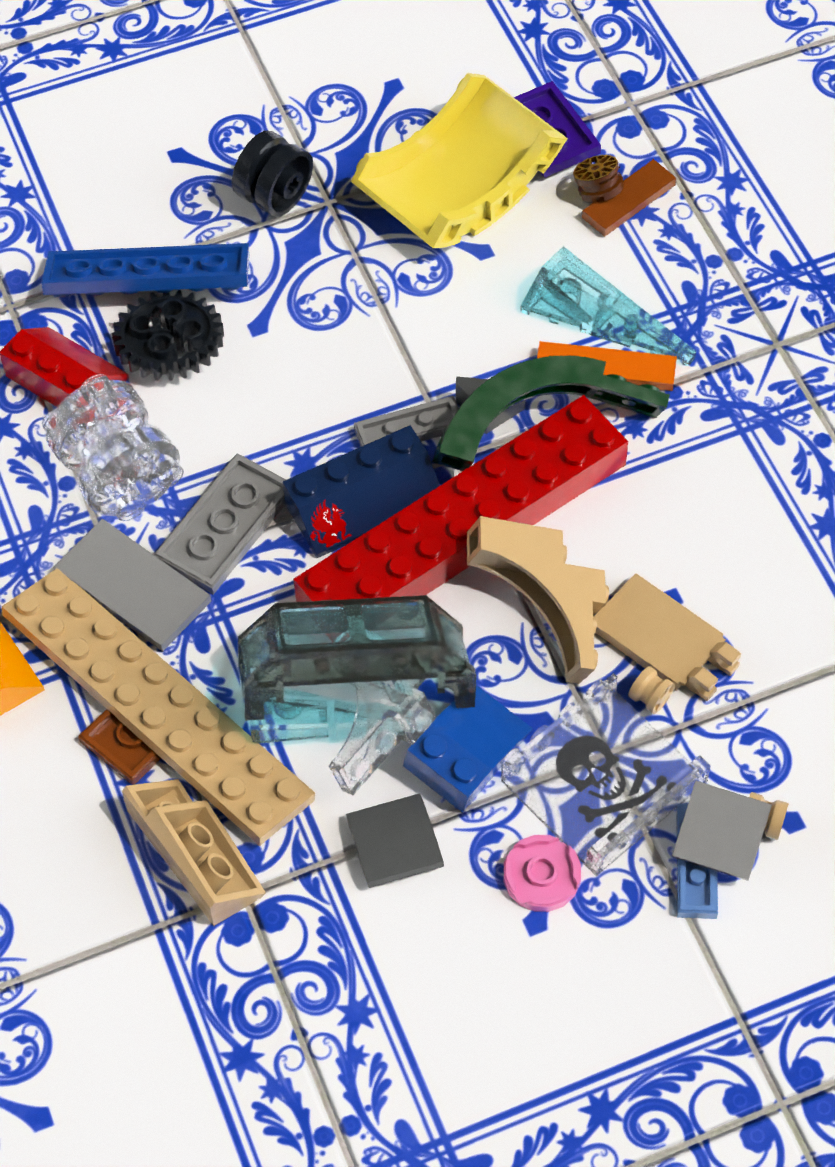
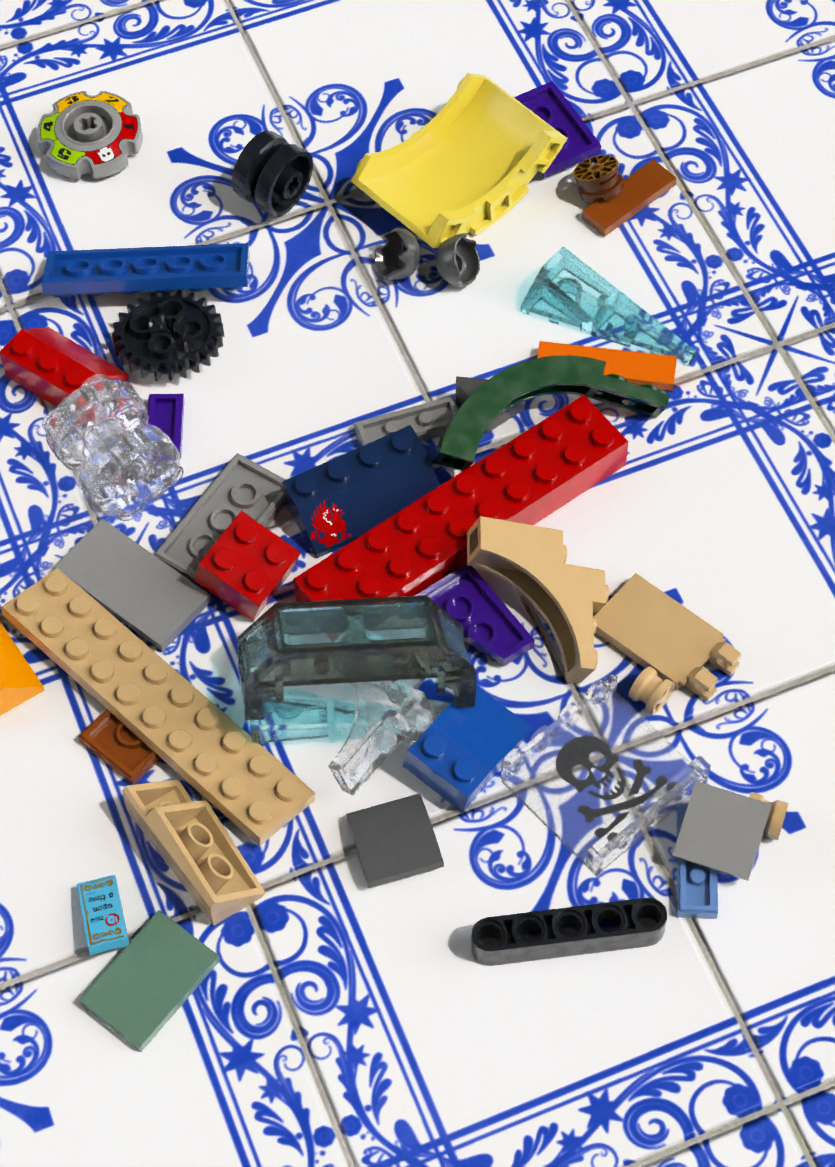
bright pink tile [503,835,581,912] -> none
none -> light grey piece [37,91,143,179]
none -> medium azure tile [76,874,130,955]
none -> sand green tile [79,910,221,1052]
none -> dark purple tile [145,393,185,459]
none -> red brick [194,510,301,622]
none -> dark grey hair [375,227,421,280]
none -> dark purple wing [409,564,535,666]
none -> dark grey hair [436,233,480,287]
none -> black beam [471,898,667,966]

